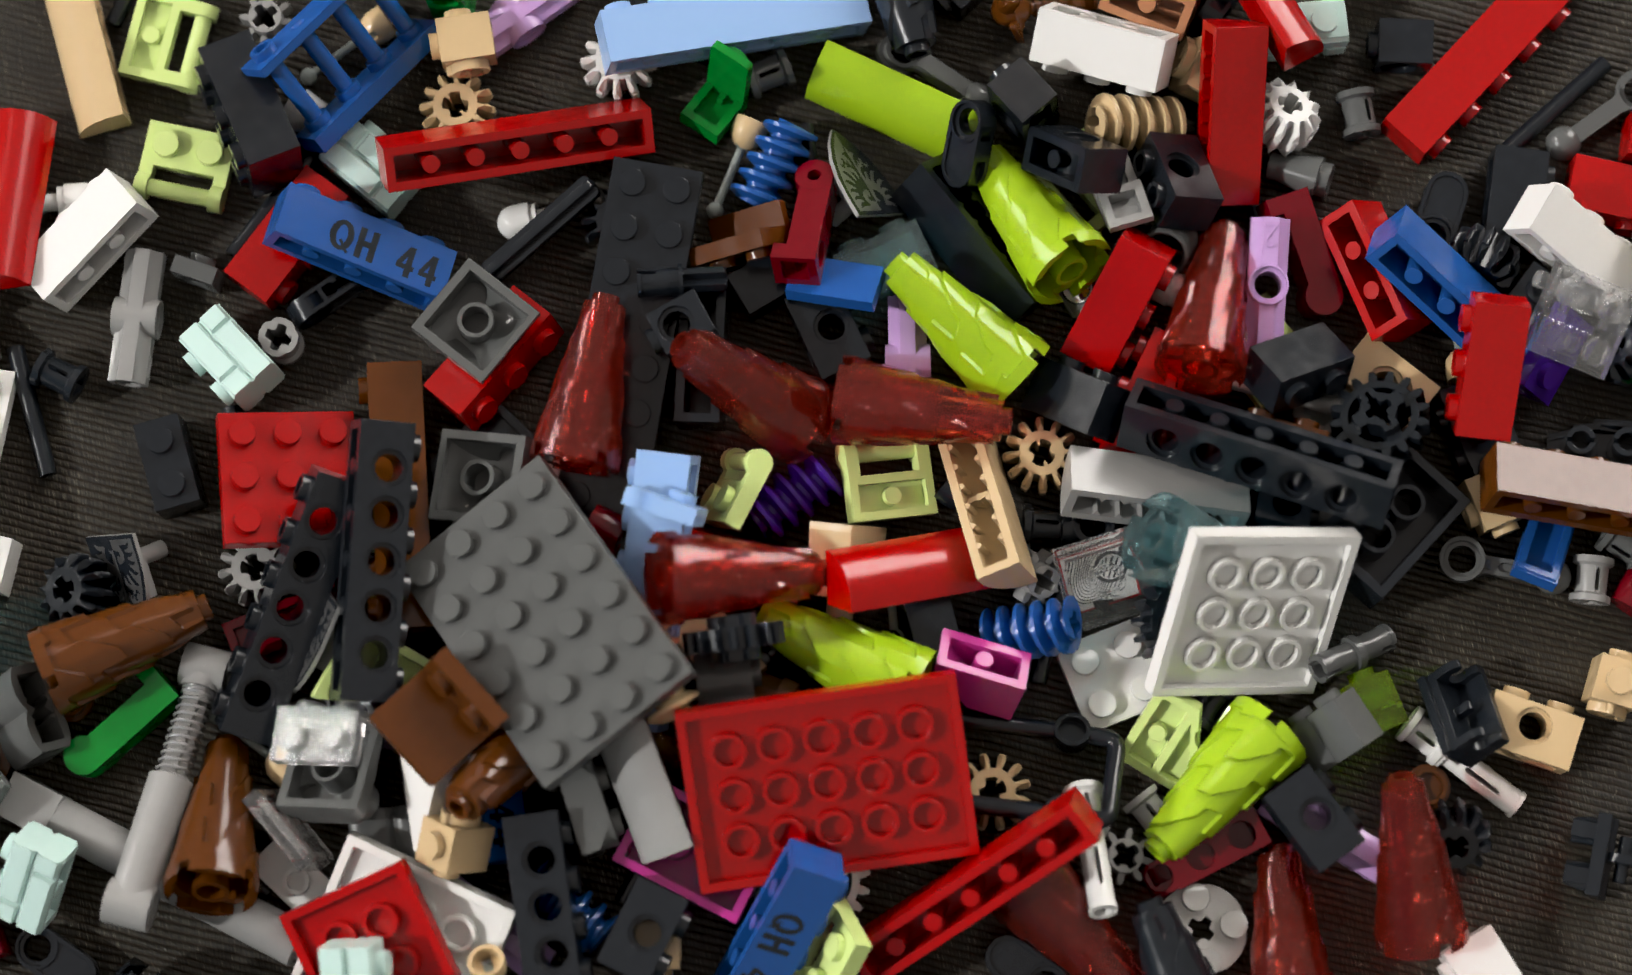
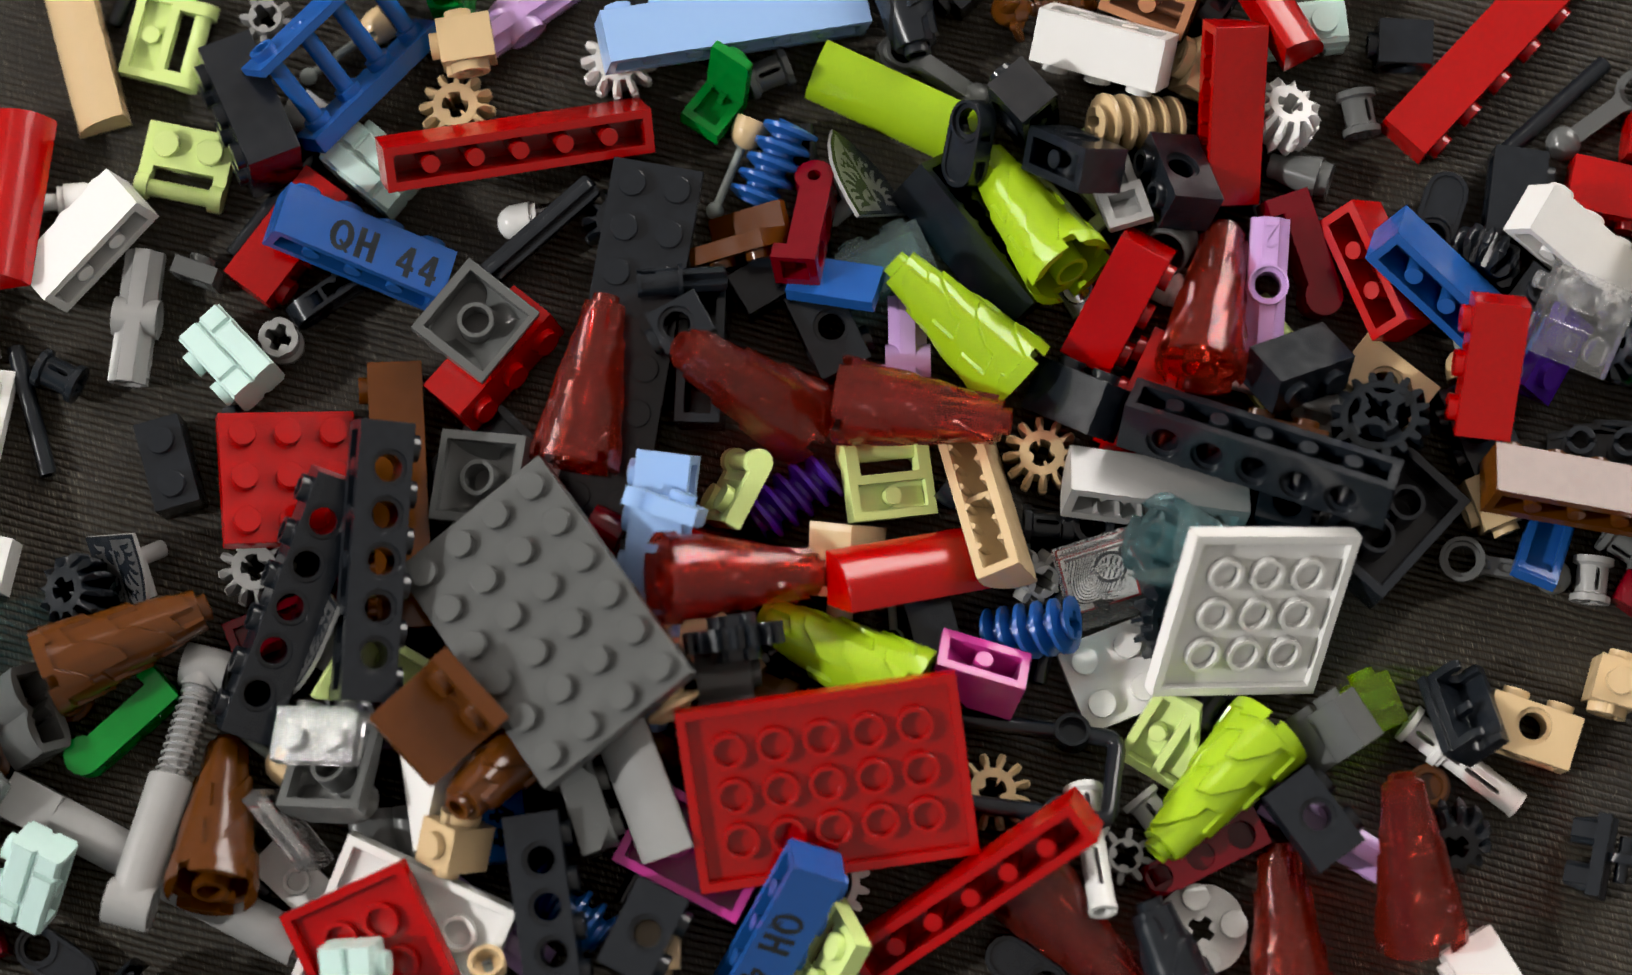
dark grey pin [1308,624,1397,683] -> none

